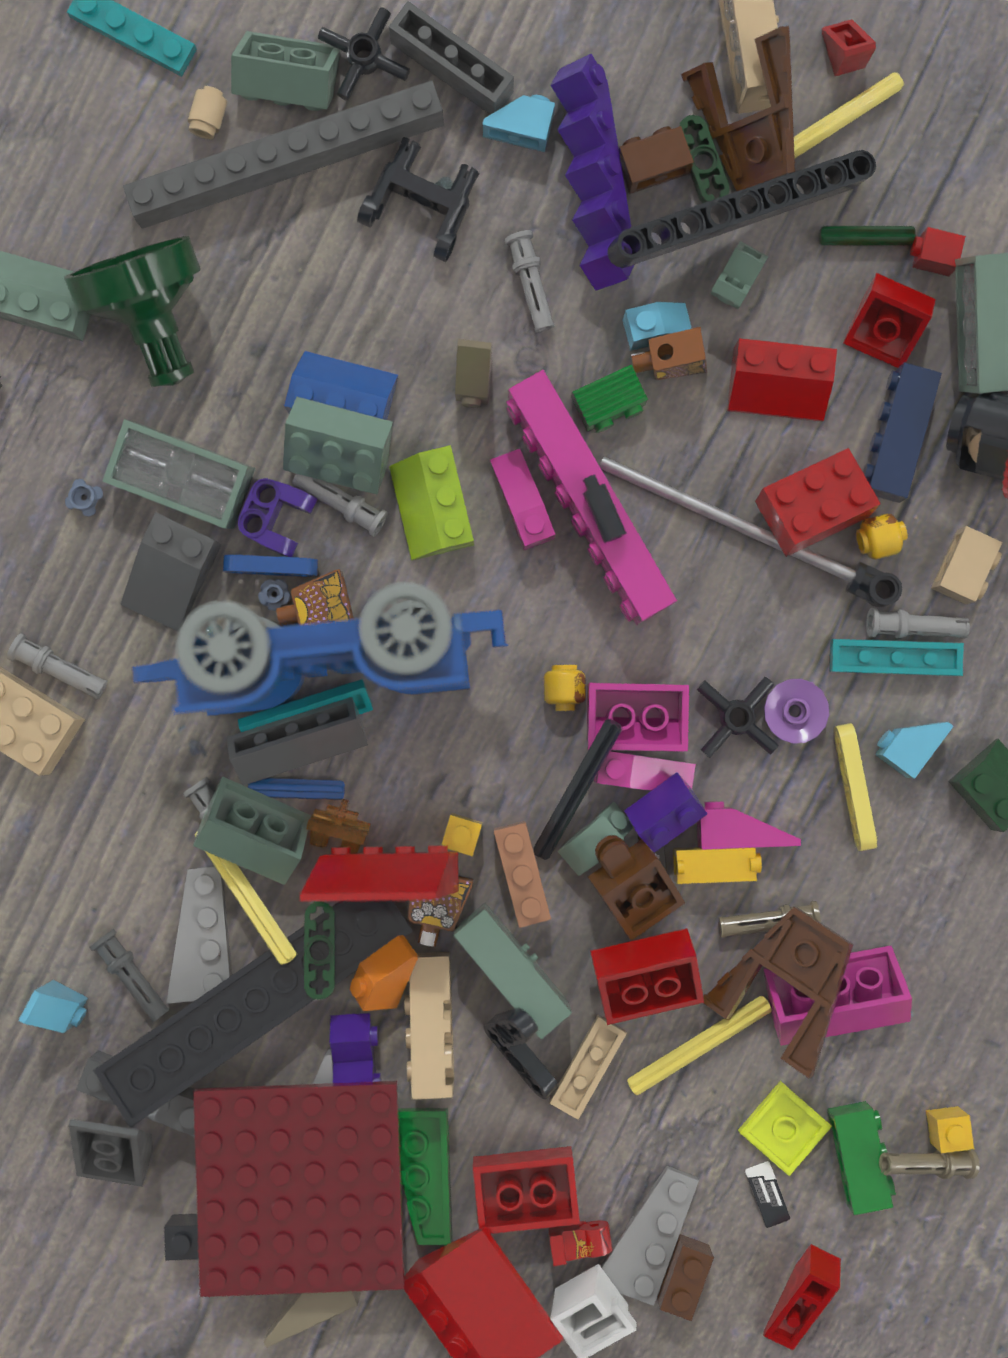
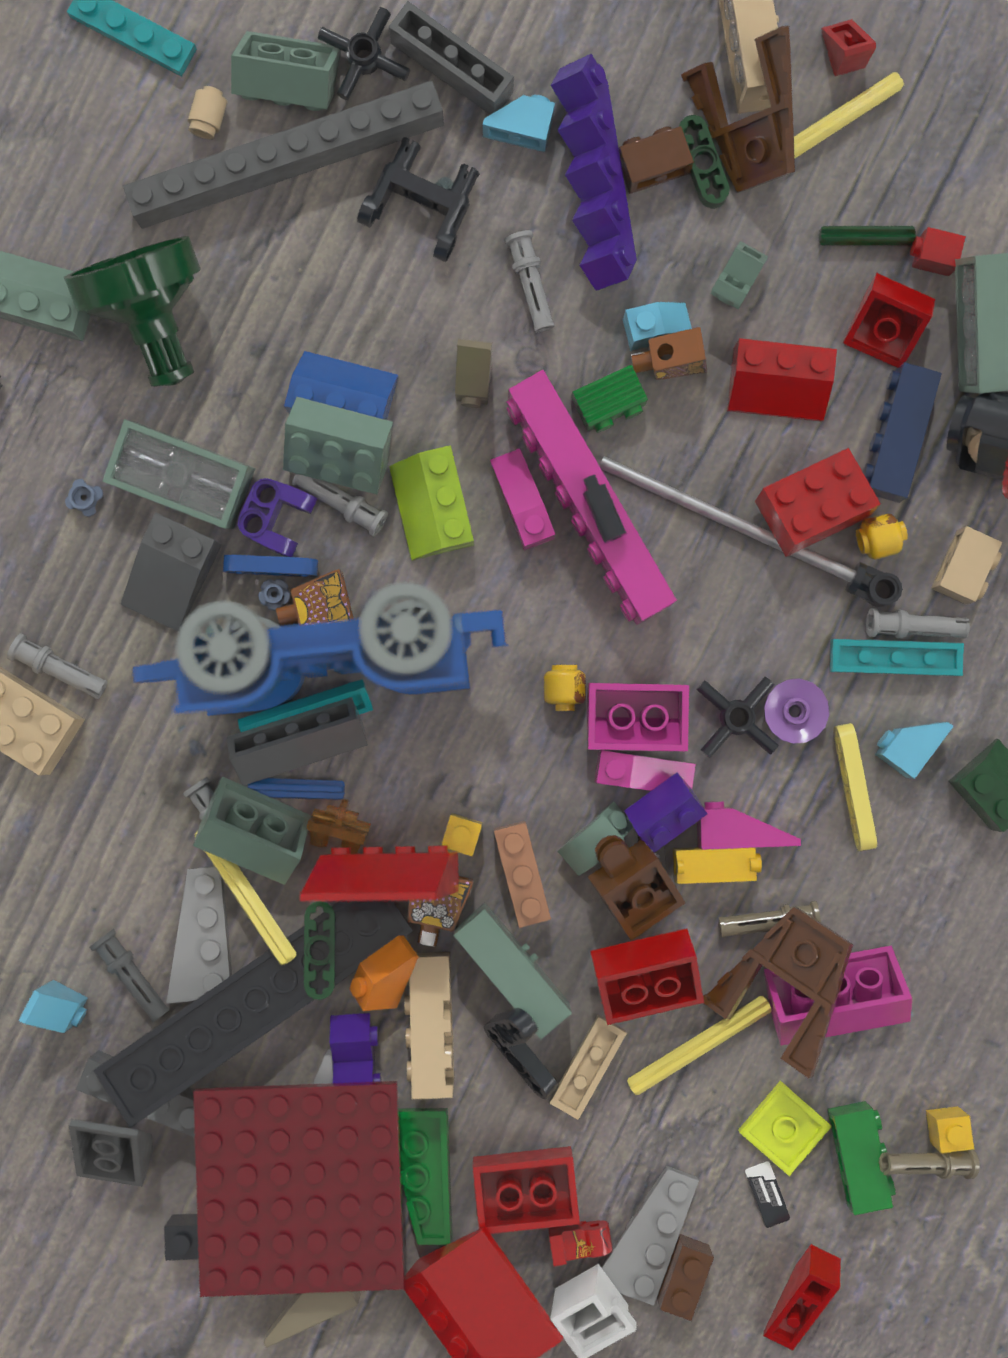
black axle [534,719,622,860] -> none
black beam [608,150,876,268] -> none

